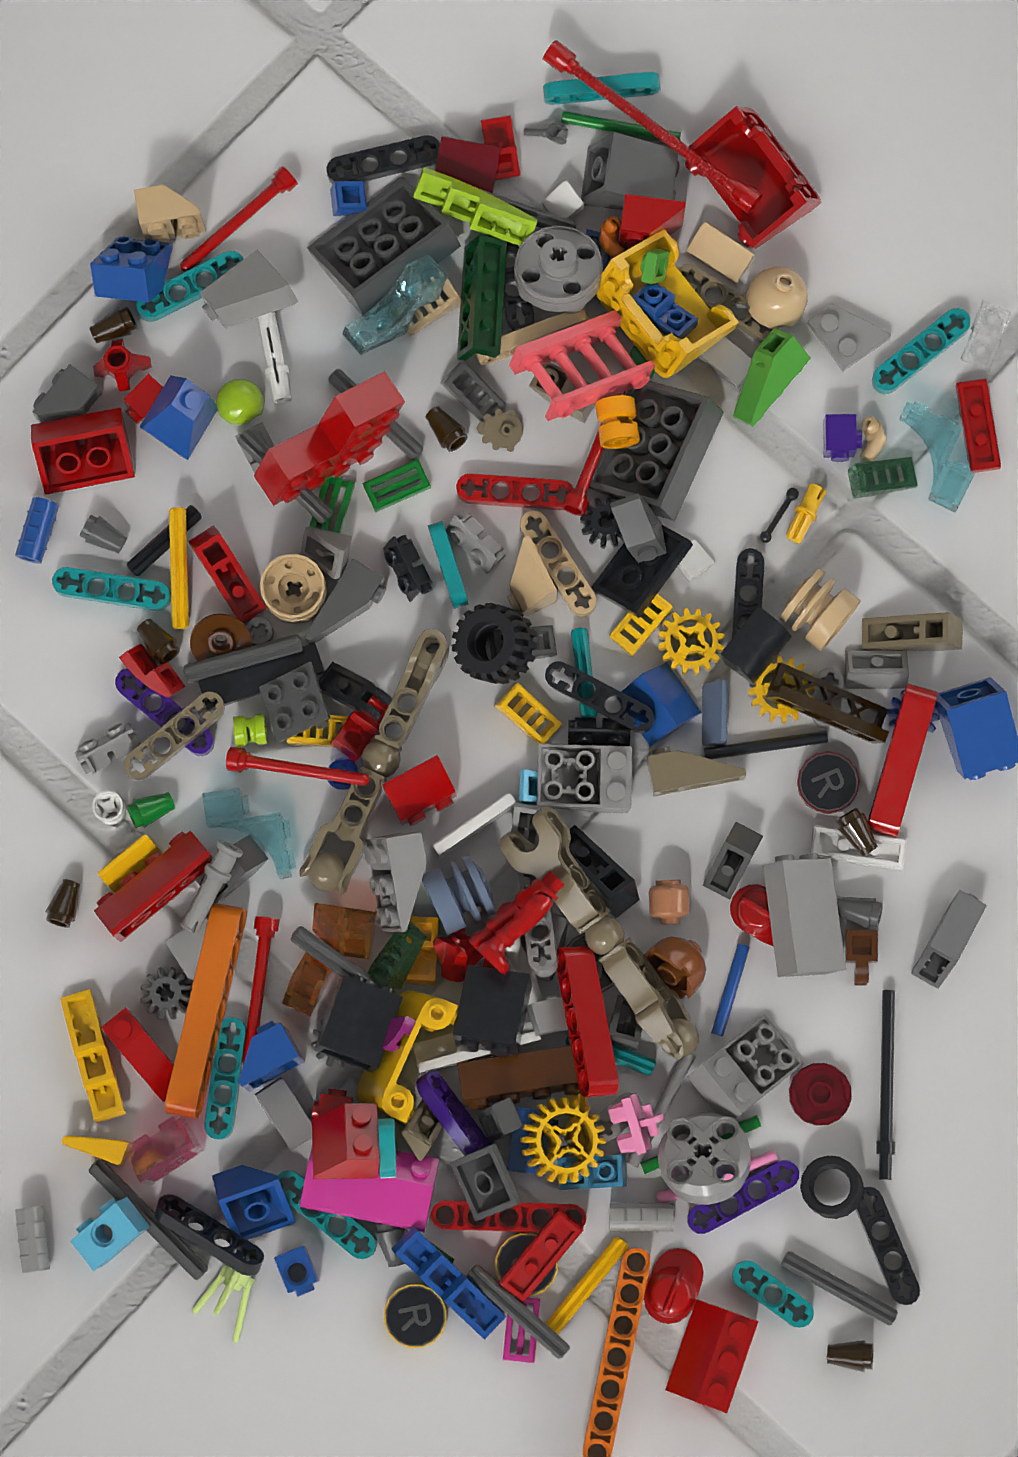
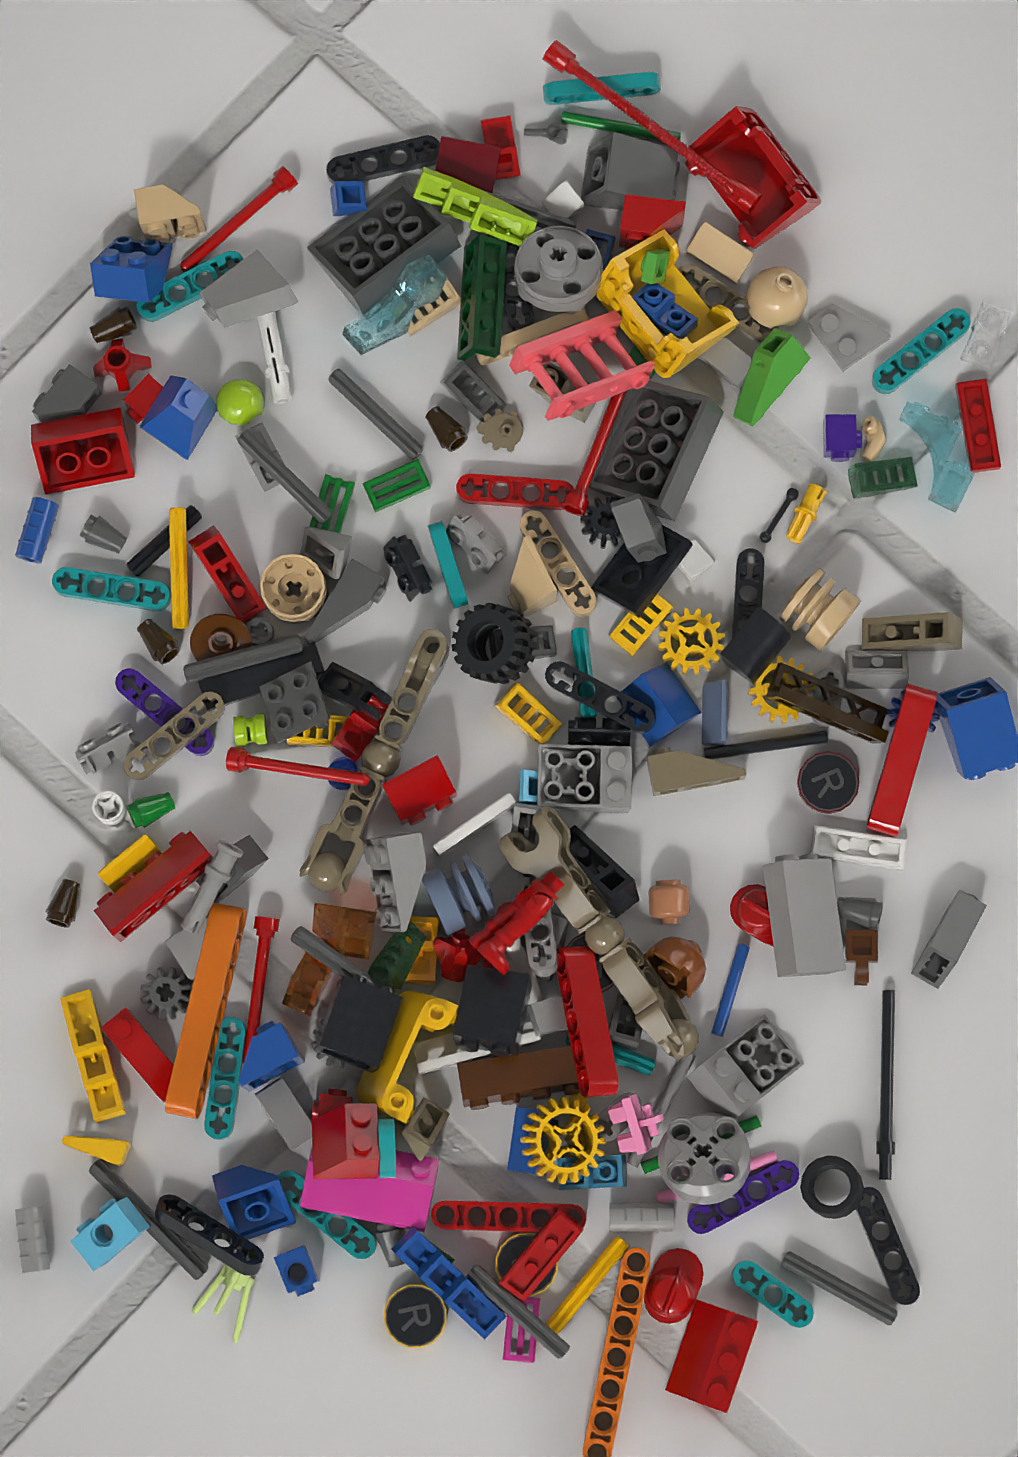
red slope [119,643,186,698] -> none
clear pink slope [127,1116,204,1185] -> none
clear light blue arch [202,788,296,879] -> none
red piece [253,371,405,506] -> none
magenta tile [382,1016,415,1052] -> none
dark purple beam [416,1070,491,1156] -> none
dark grey slope [450,1143,522,1221] -> none
dark grey slope [477,1098,523,1144] -> none
light orange wheel [595,395,640,449] -> none
orange arm [598,216,625,258] -> none
dark grey slope [703,822,763,900] -> none
dark red tile [788,1063,852,1126] -> none
dark brown cone [827,1340,874,1372] -> none
dark brown cone [836,808,878,856] -> none

